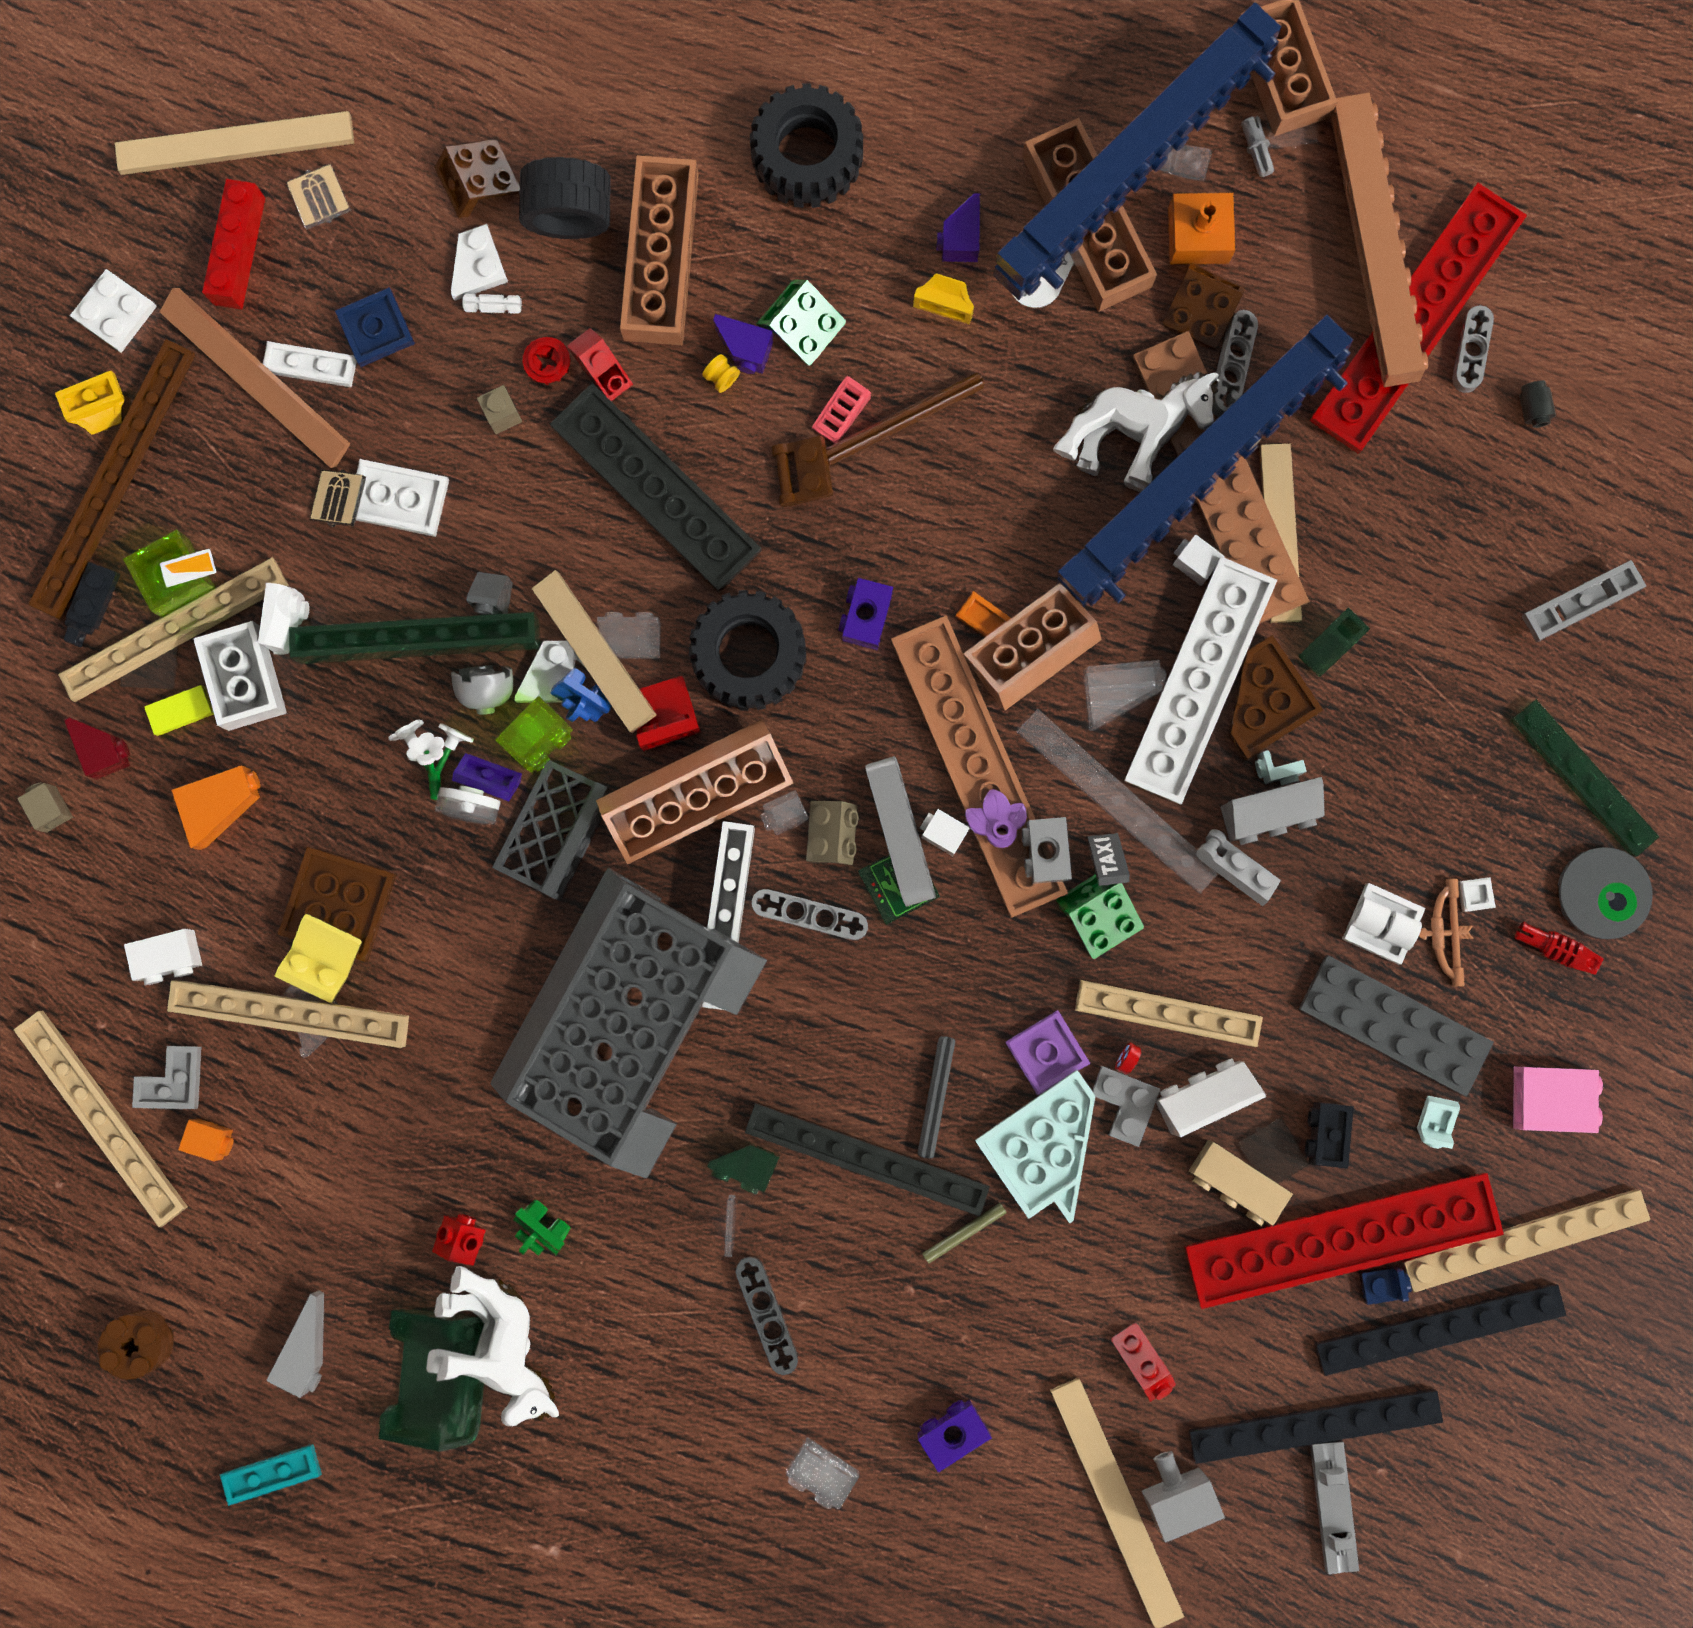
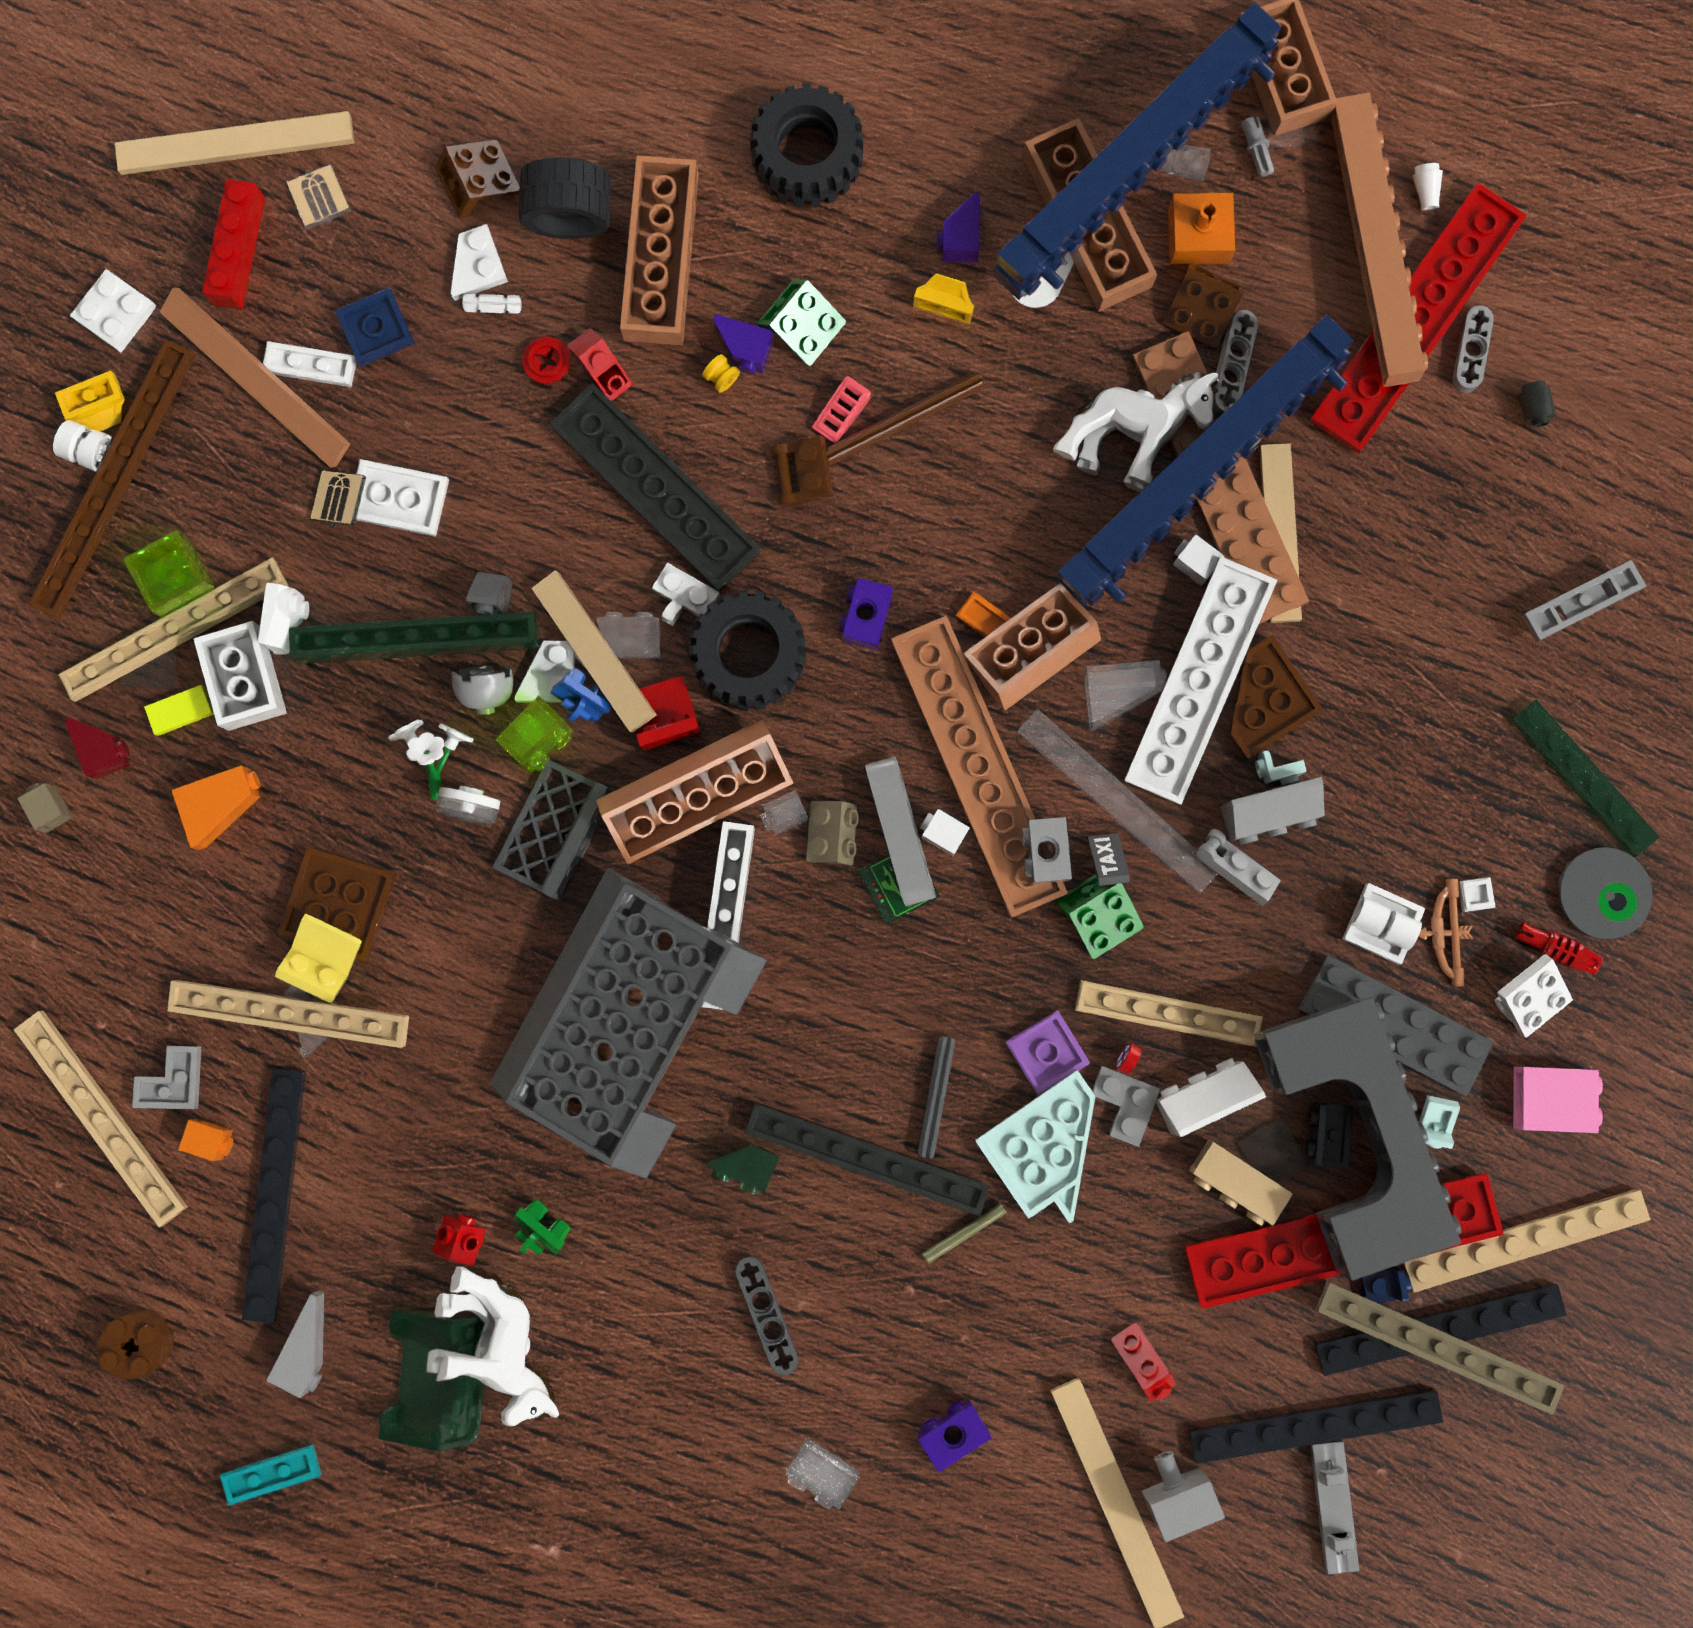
black hinge [64,562,120,648] -> none
white brick [124,929,202,985] -> none
sticker [160,549,216,587] -> none
dark purple plate [452,753,522,801] -> none
dark tan brick [477,385,523,434] -> none
clear piece [724,1195,736,1257] -> none
light grey beam [752,889,868,940] -> none
medium lavender plate [965,789,1027,848] -> none
clear green slope [1298,607,1370,677] -> none
none -> white wheel [53,420,112,472]
none -> black plate [242,1069,306,1323]
none -> white plate [652,563,720,626]
none -> dark grey arch [1253,998,1461,1280]
none -> dark tan plate [1315,1281,1565,1415]
none -> white cone [1412,163,1443,210]
none -> white plate [1495,954,1573,1038]

